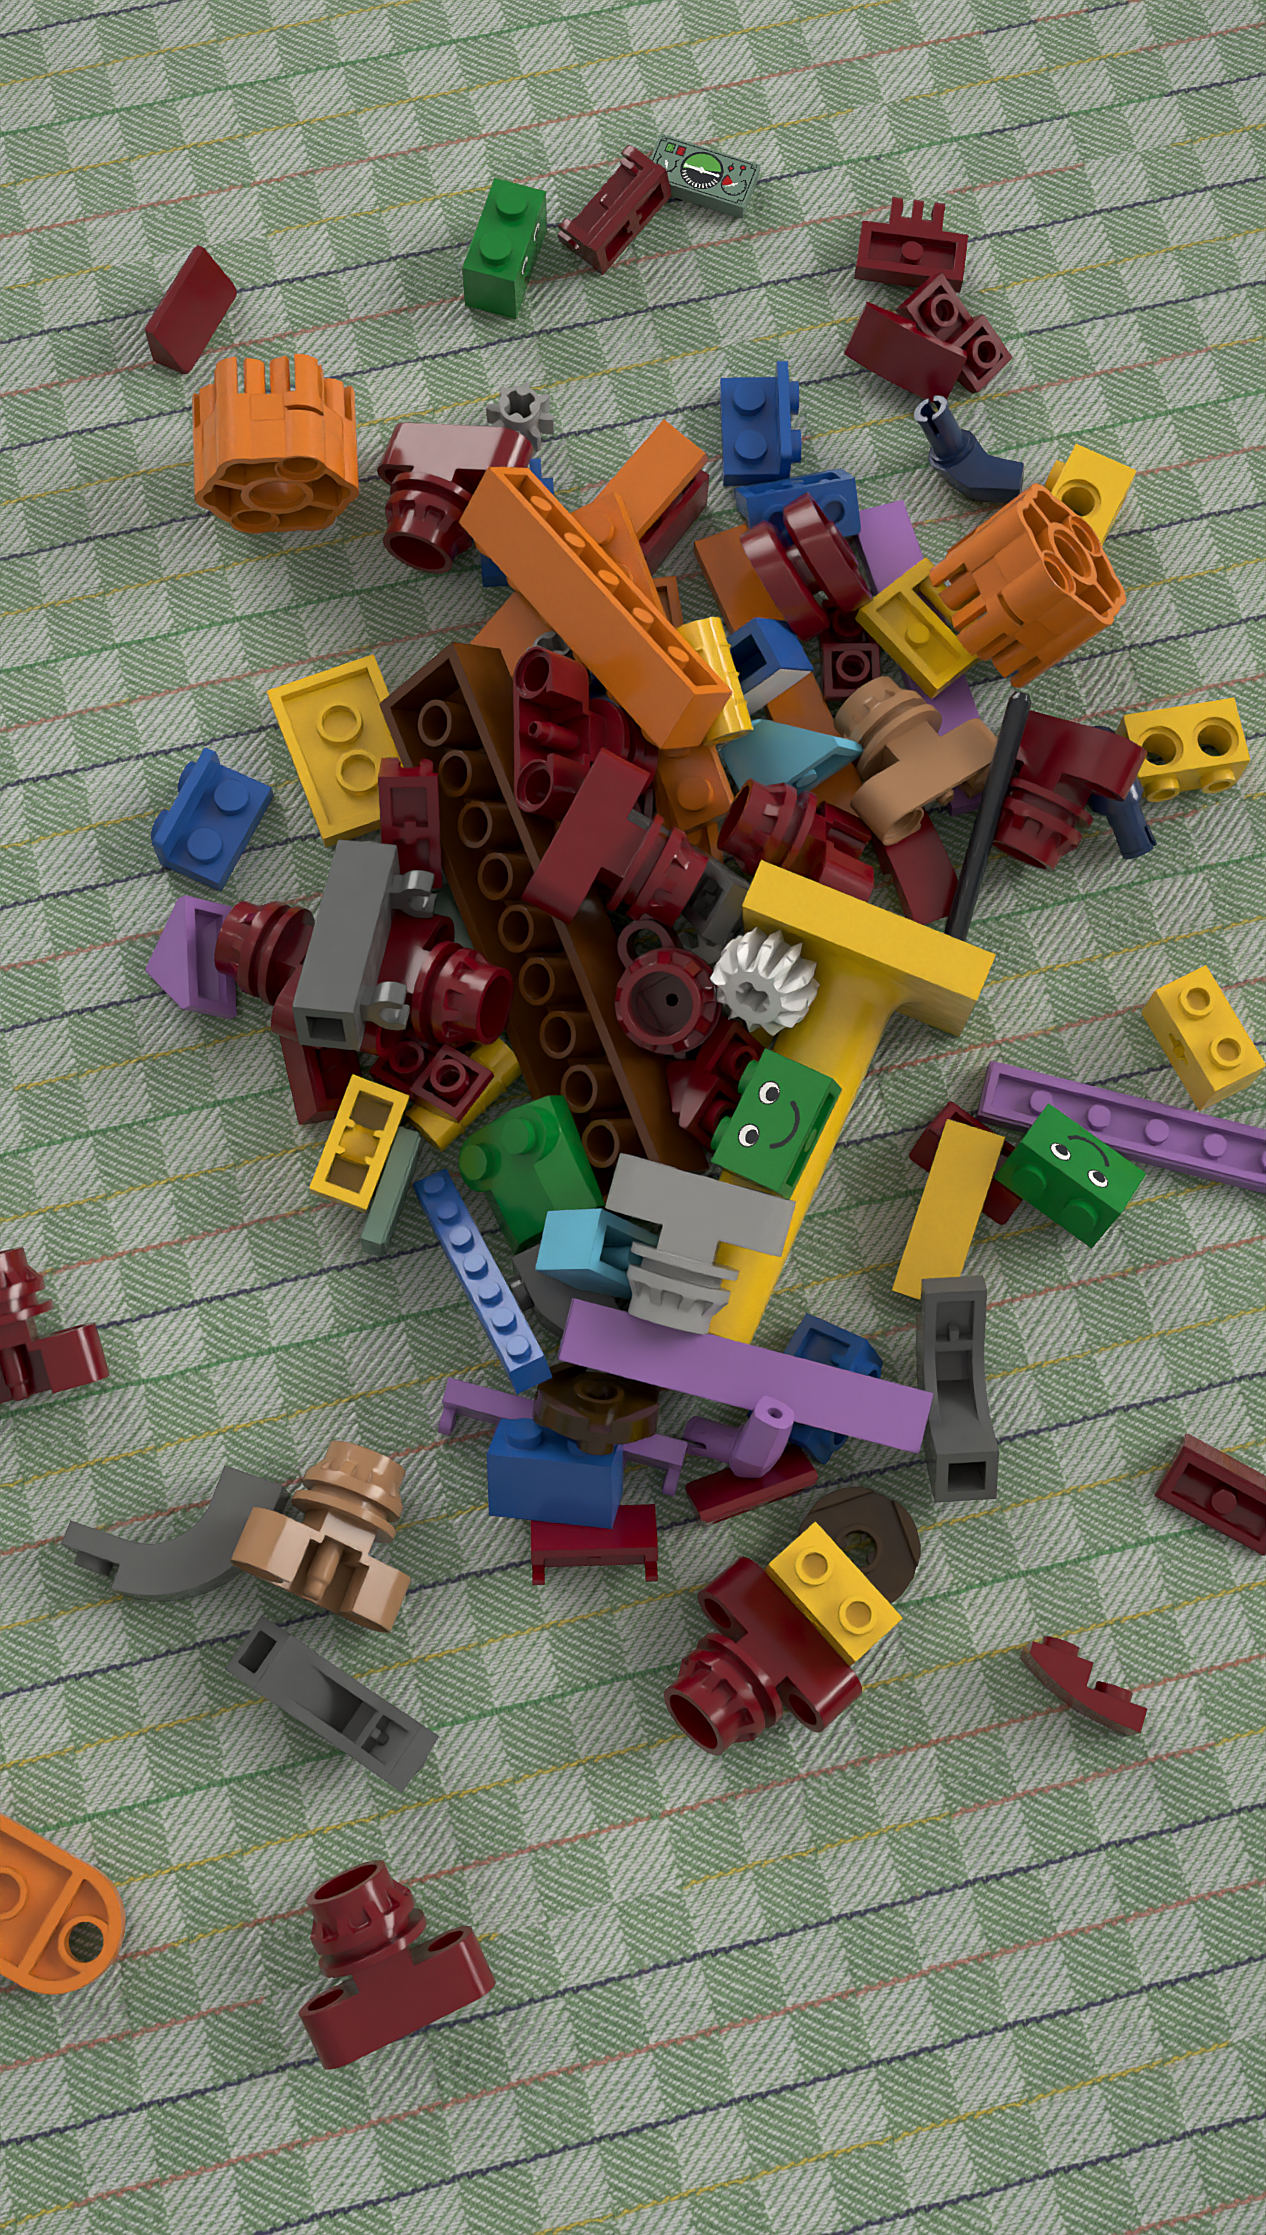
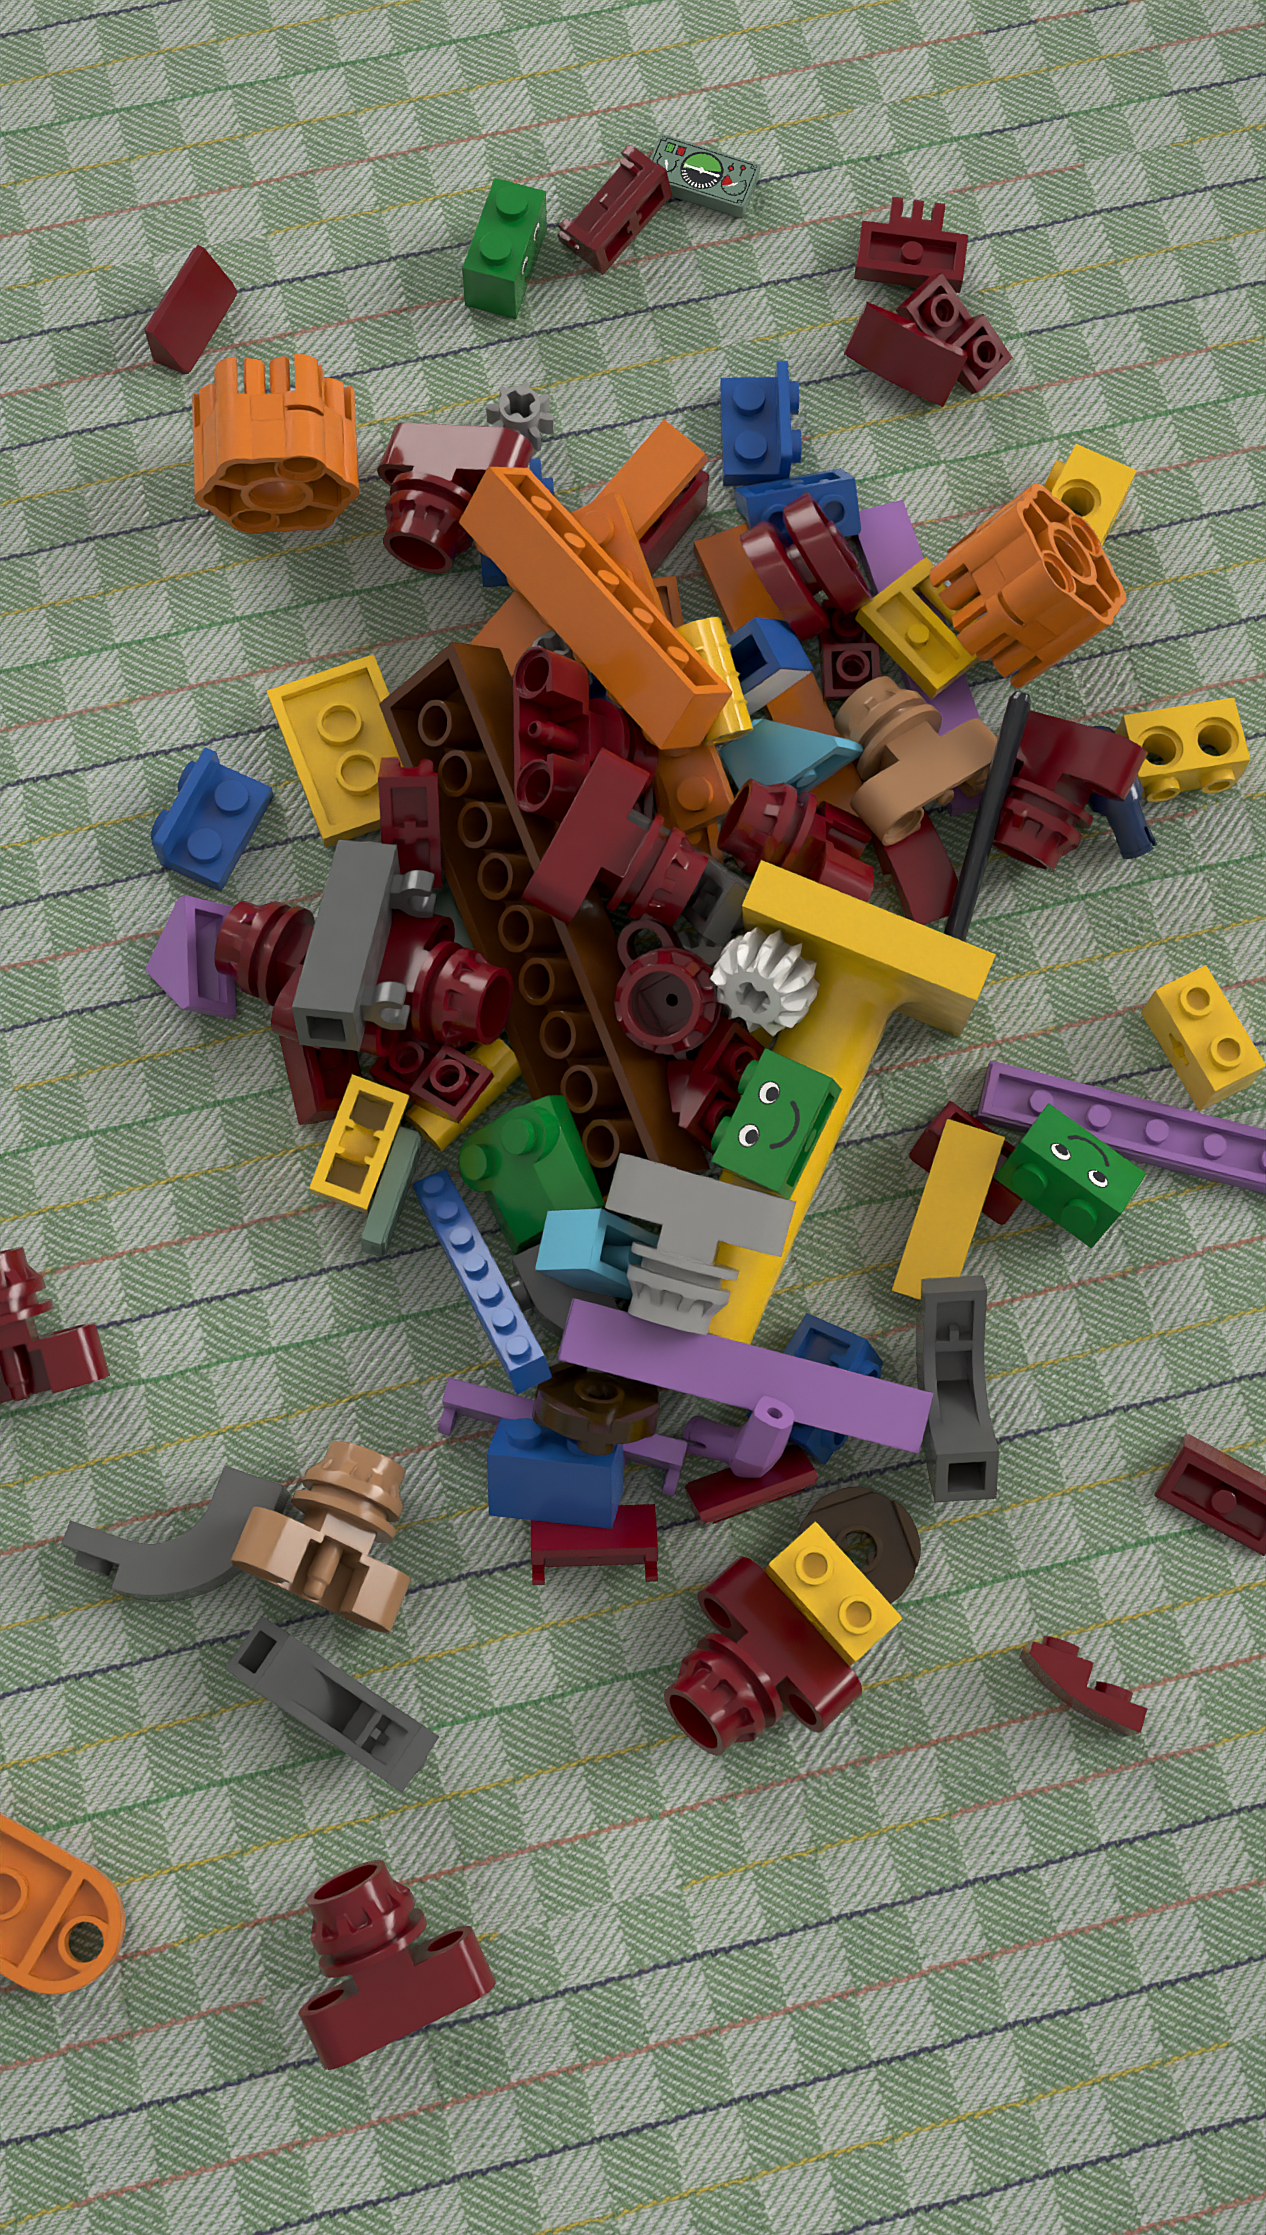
dark blue arm [914,395,1024,504] -> none

